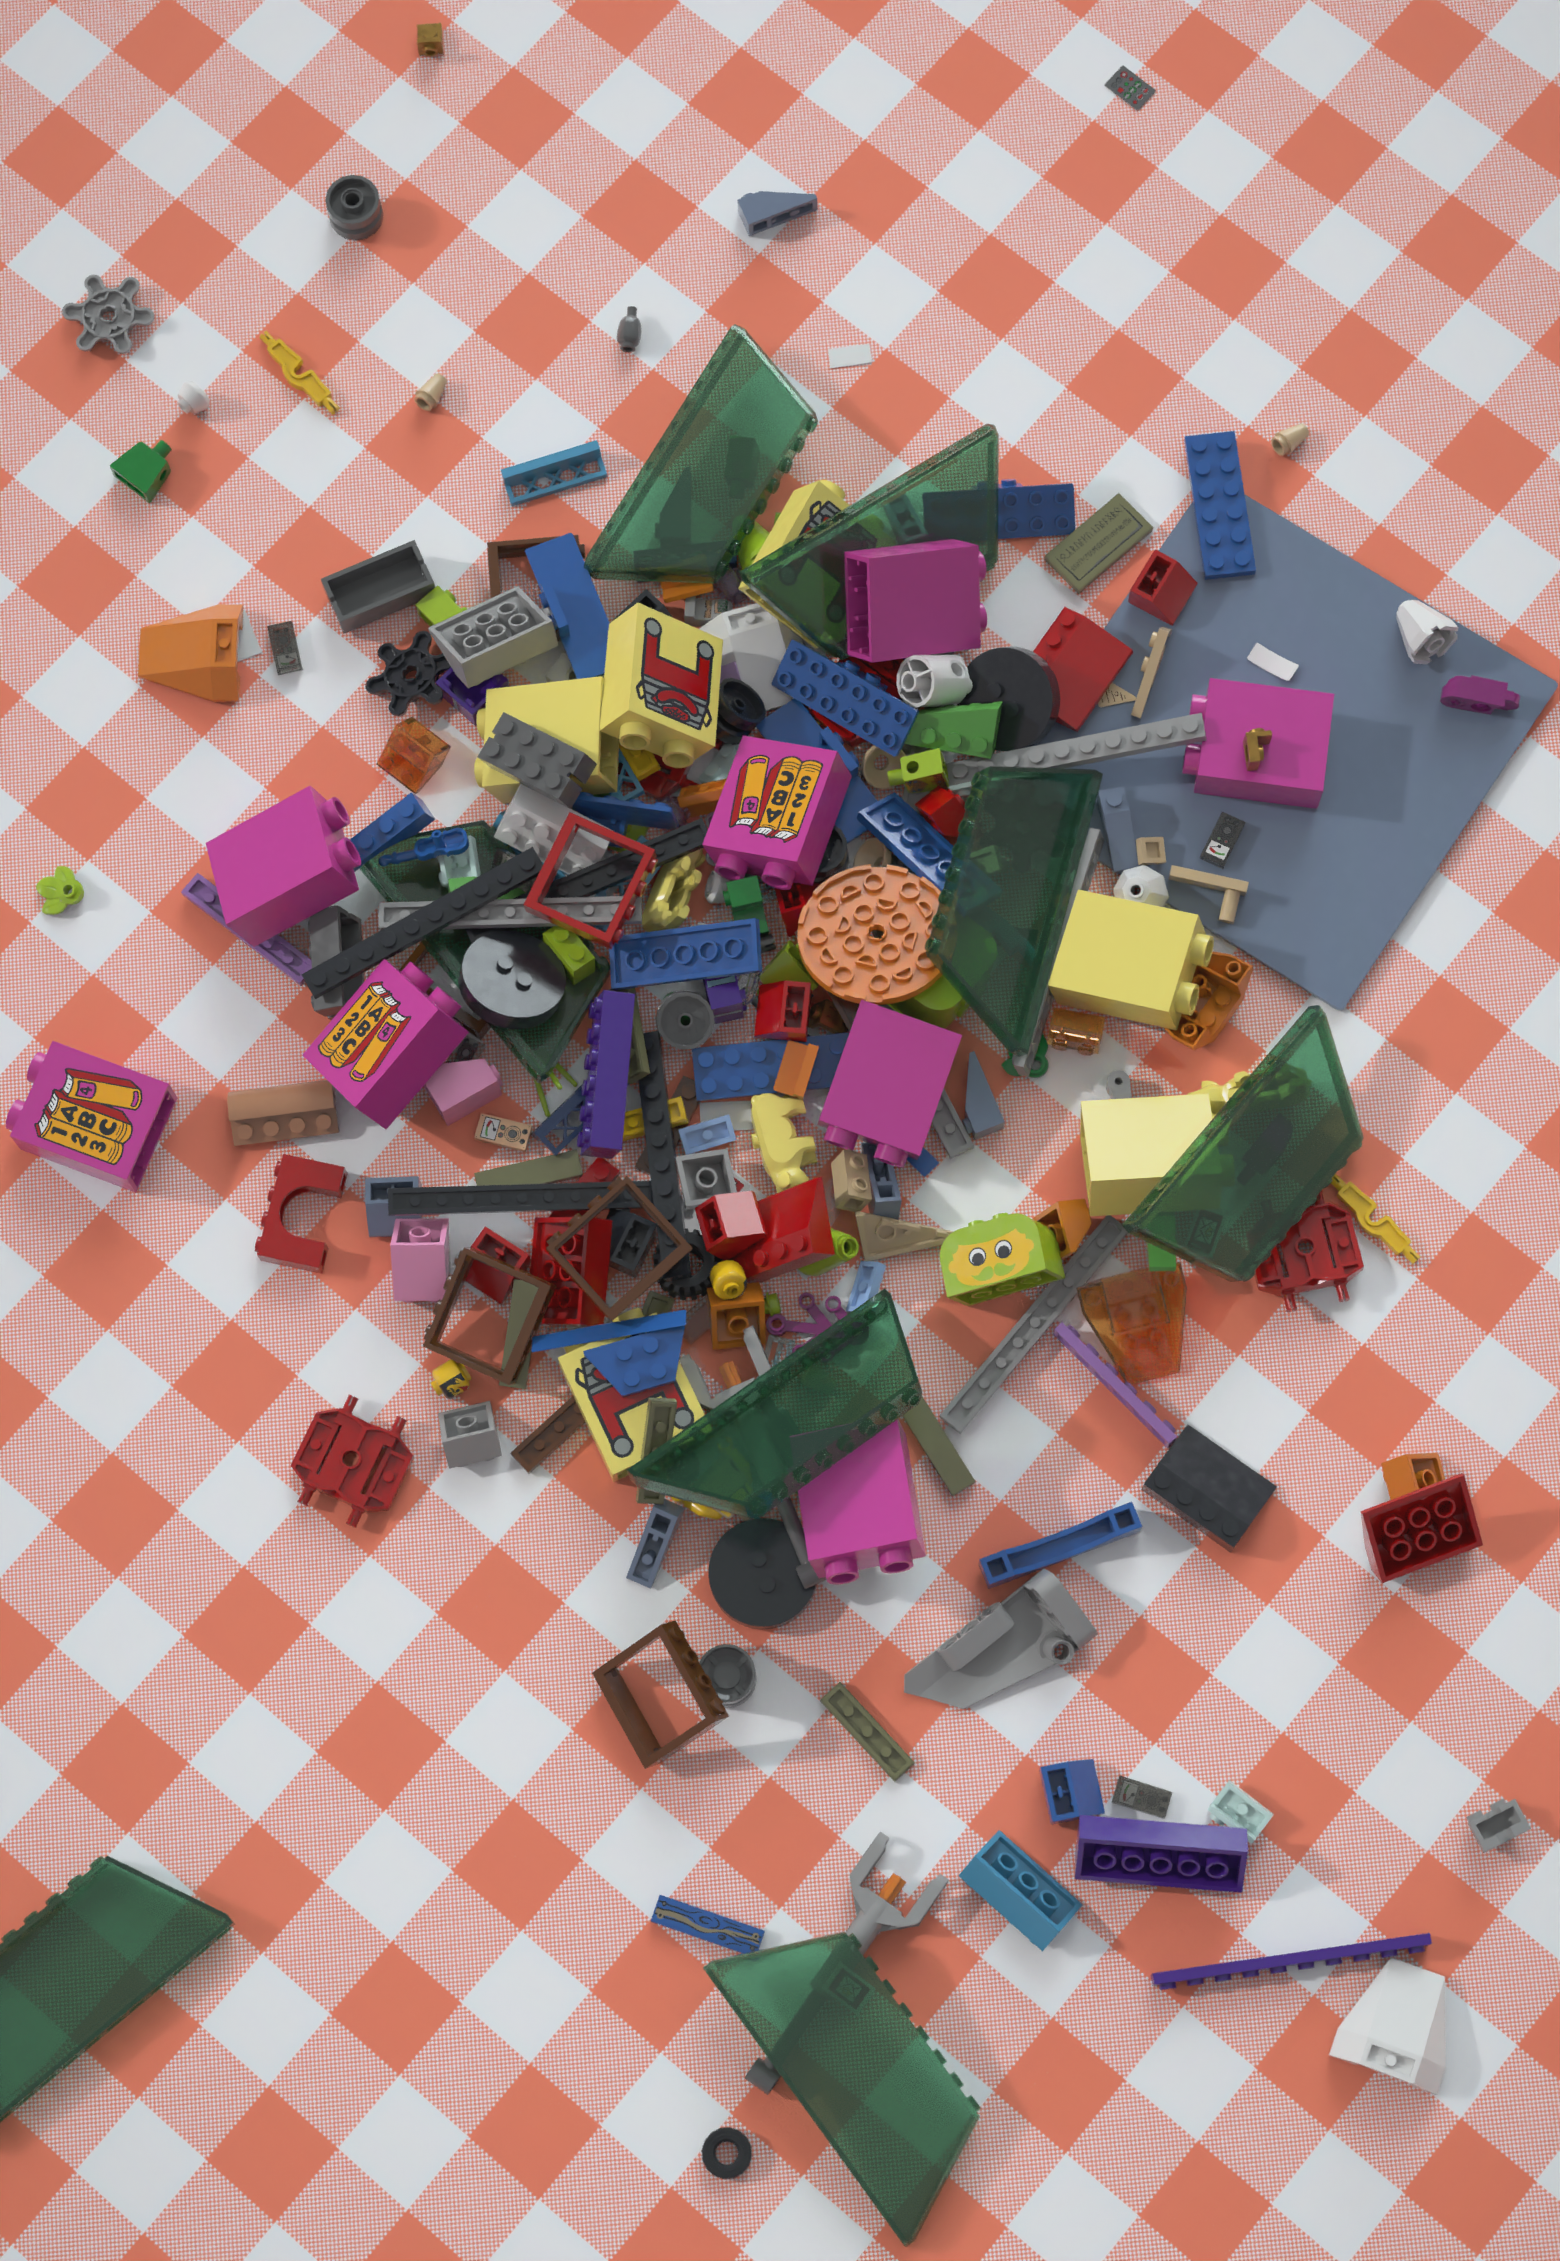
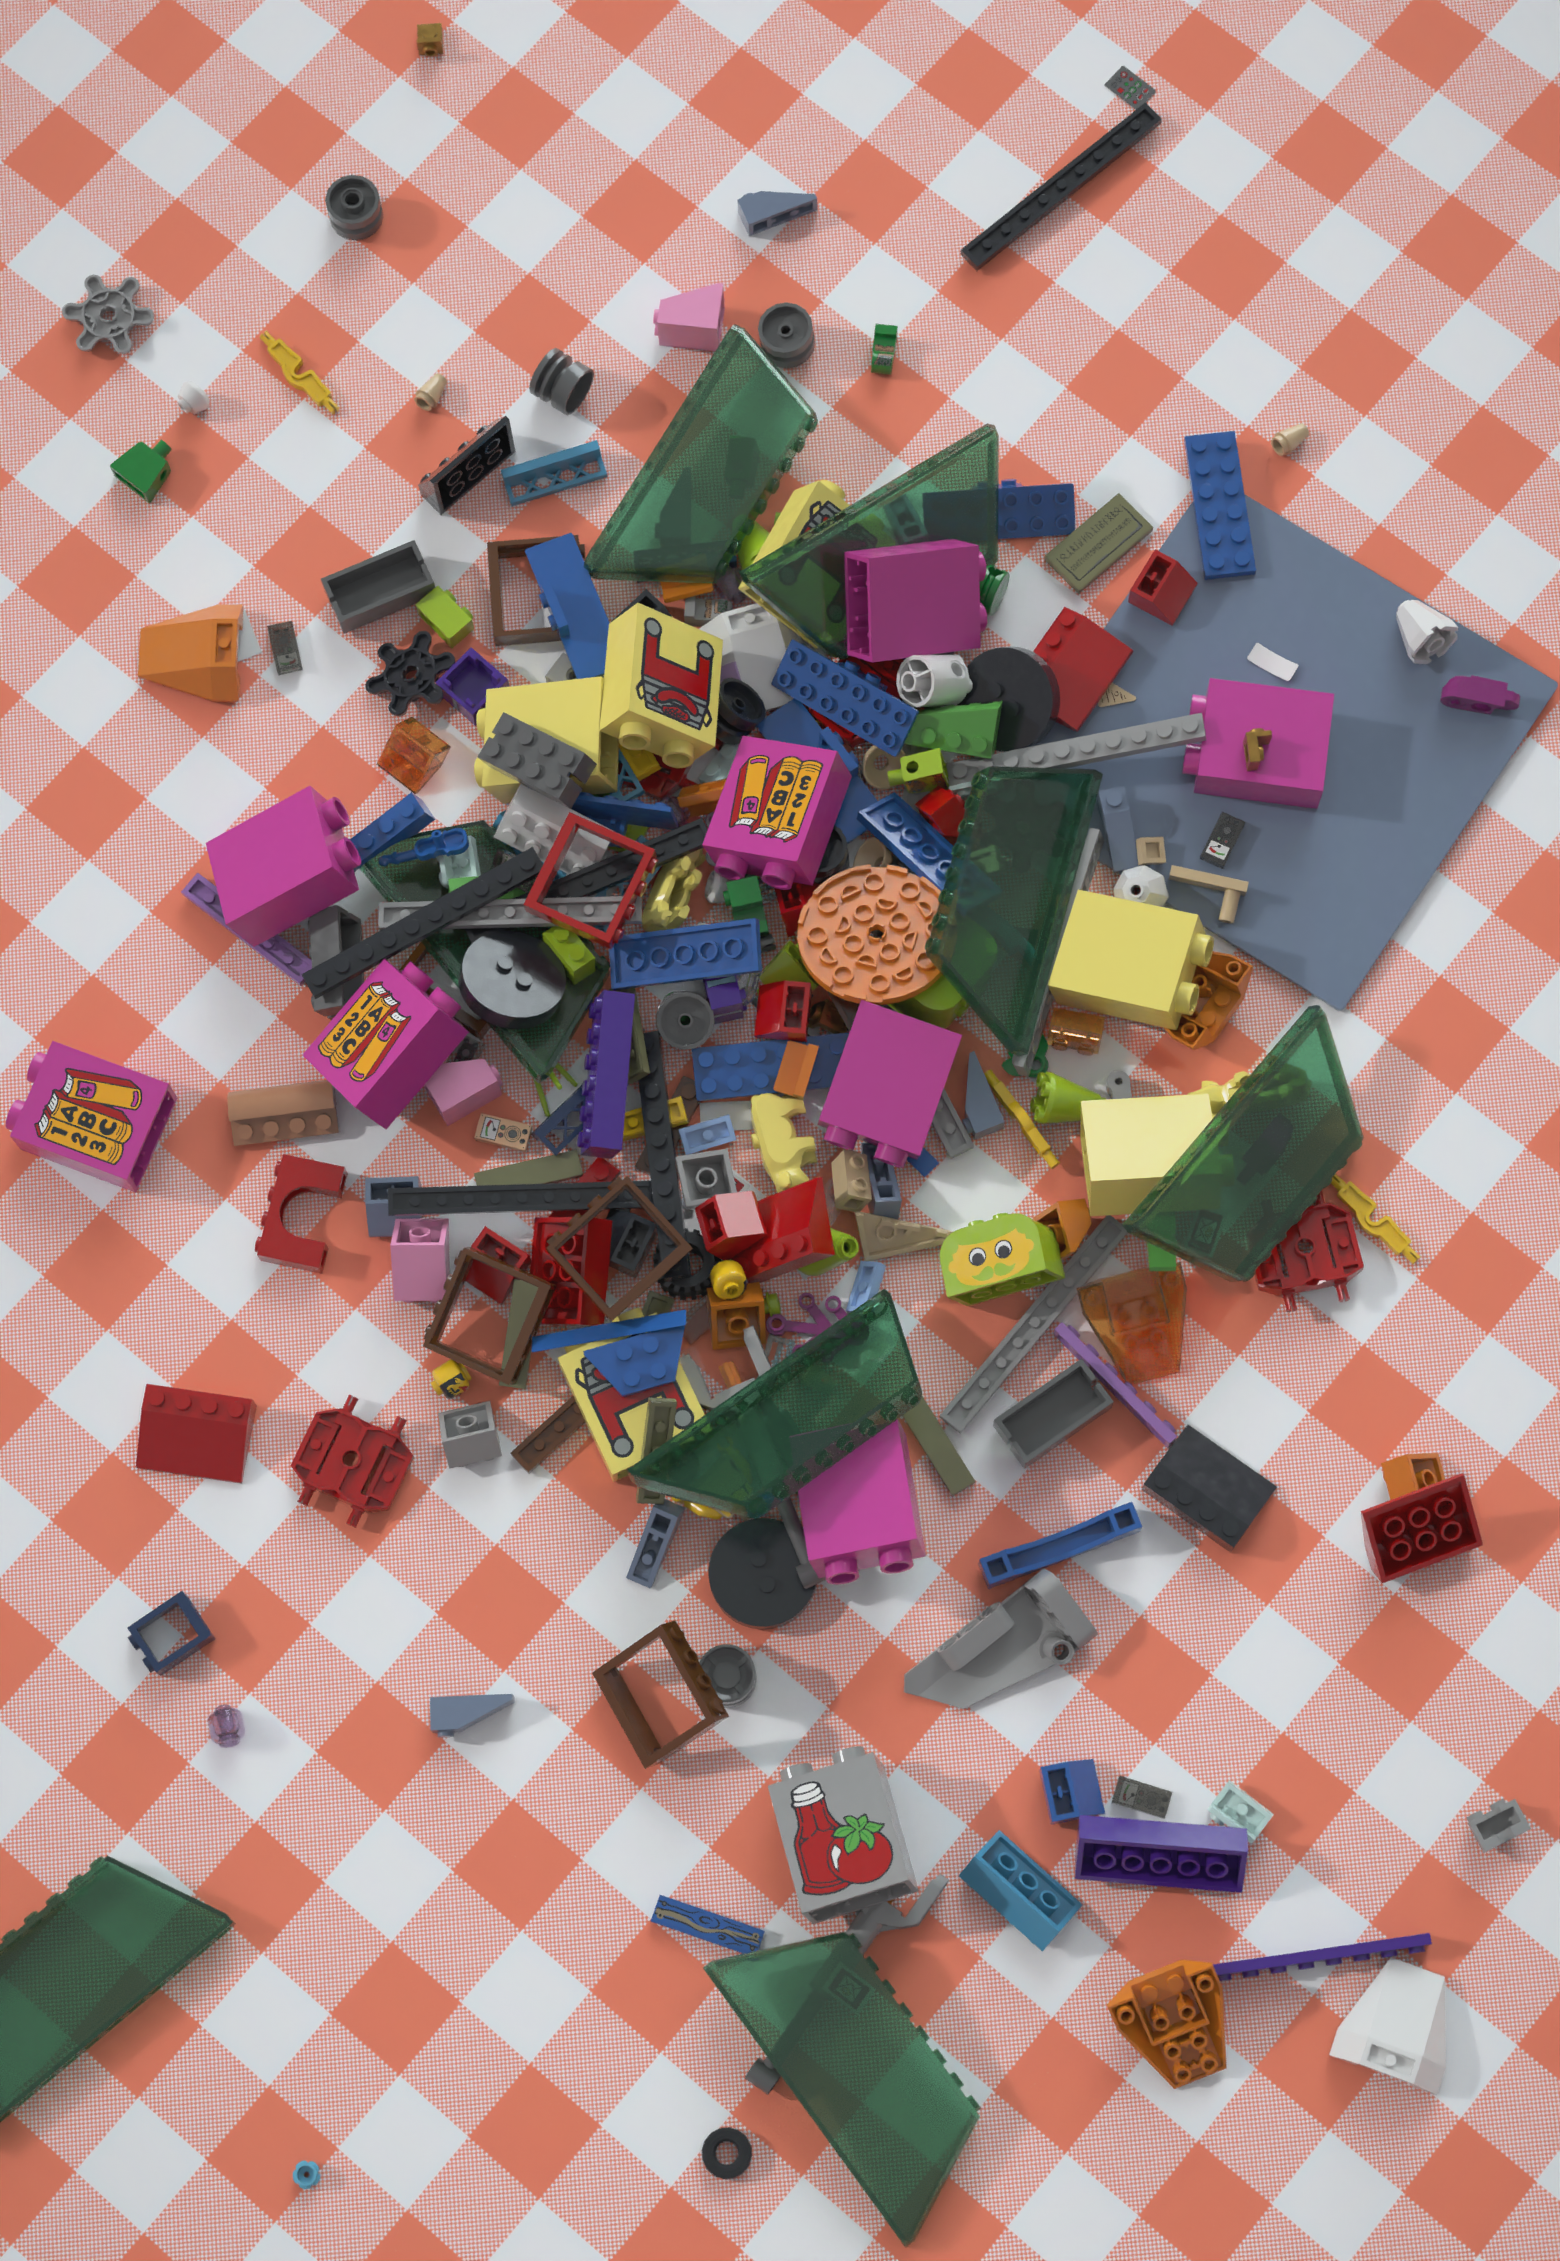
lime plate [36,866,84,915] -> none
light grey slope [428,586,558,688] -> none
dark grey plant [617,306,641,353] -> none
olive tile [820,1682,915,1782] -> none
white sticker [828,344,872,368] -> none
tan wing [1131,626,1172,718] -> none
none -> dark blue window [127,1591,216,1676]
none -> red slope [136,1384,257,1484]
none -> clear purple head [207,1704,245,1748]
none -> medium azure plate [293,2160,321,2189]
none -> black slope [418,416,516,515]
none -> sand blue slope [430,1694,515,1738]
none -> dark grey wheel [529,348,594,416]
none -> bright pink slope [653,283,725,352]
none -> dark grey wheel [758,302,815,368]
none -> brick [768,1746,919,1925]
none -> green leg [871,324,898,375]
none -> black plate [960,102,1162,271]
none -> green head [979,565,1010,616]
none -> yellow piece [984,1069,1060,1169]
none -> dark grey piece [993,1358,1114,1469]
none -> lime cone [1030,1071,1106,1124]
none -> orange wedge [1107,1959,1227,2089]

